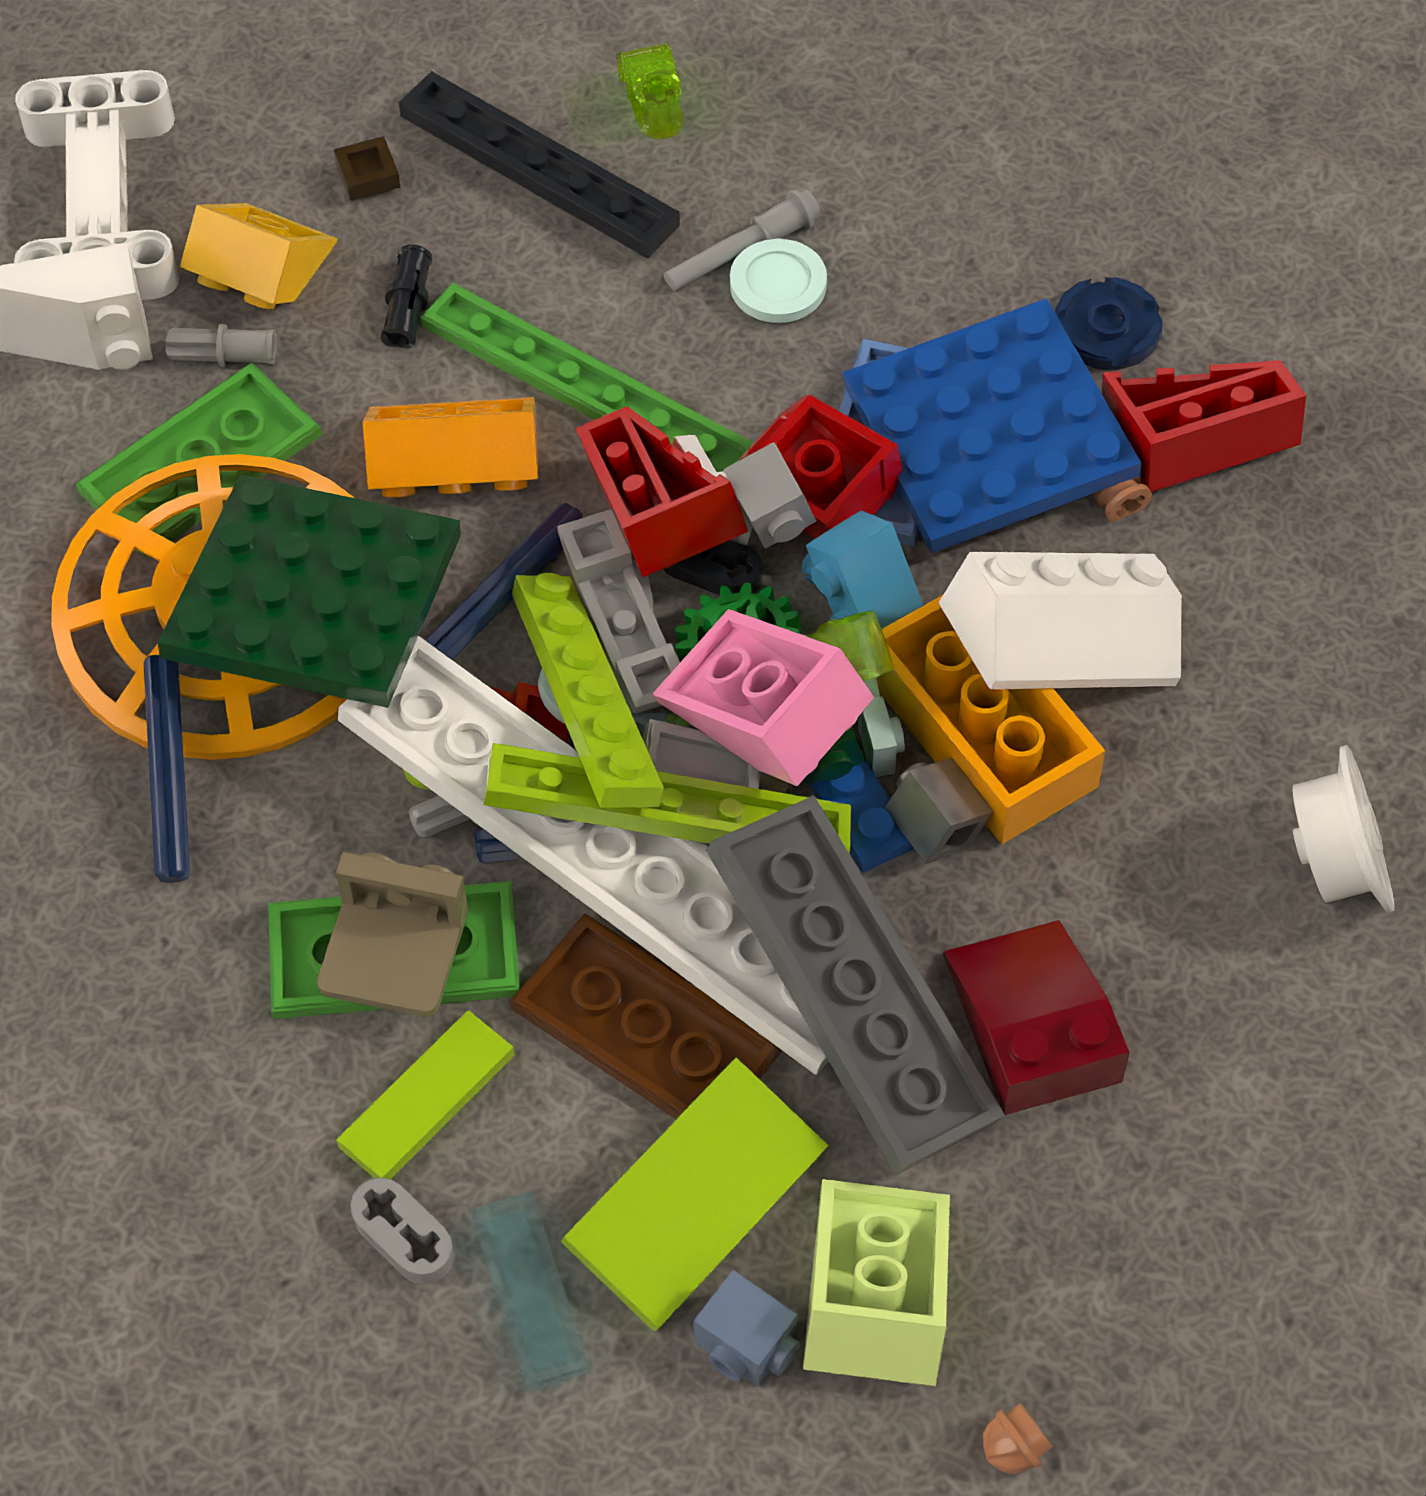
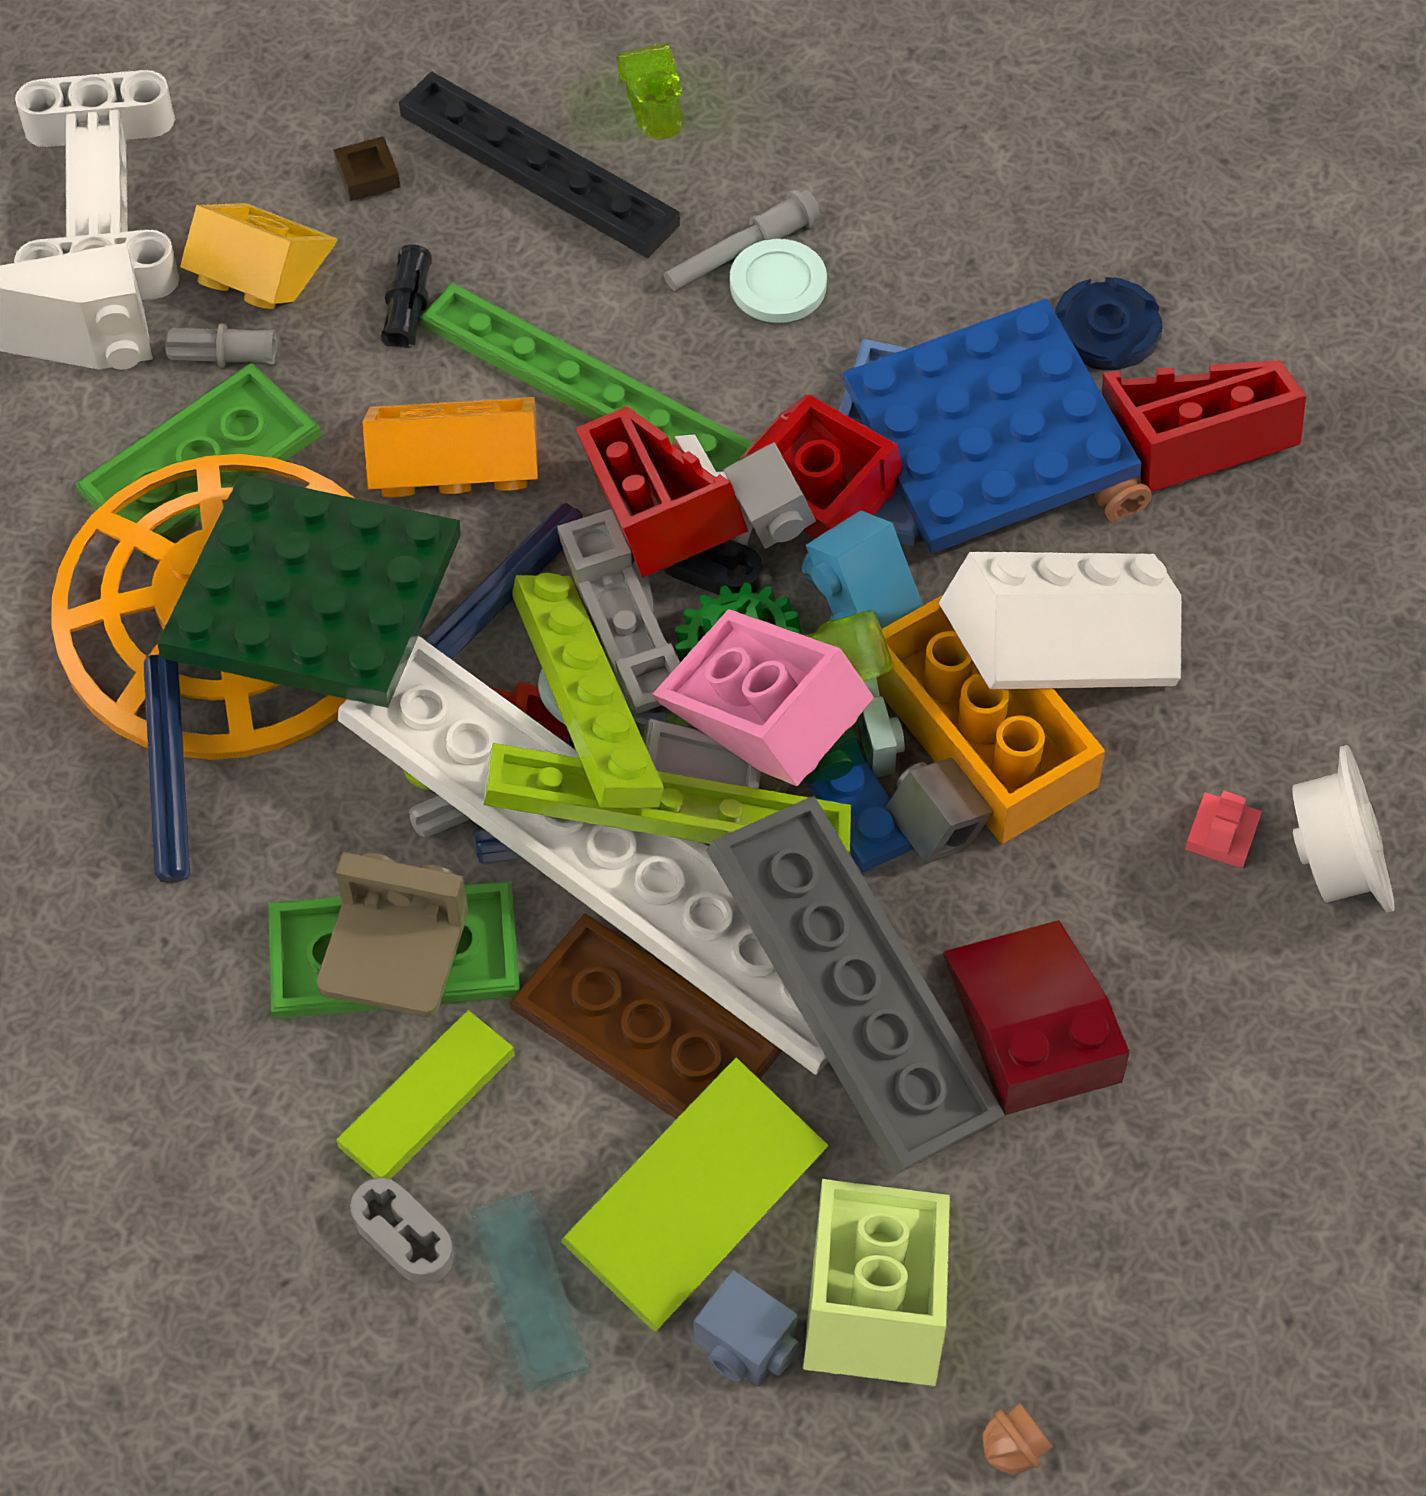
none -> coral tile [1185,790,1262,869]

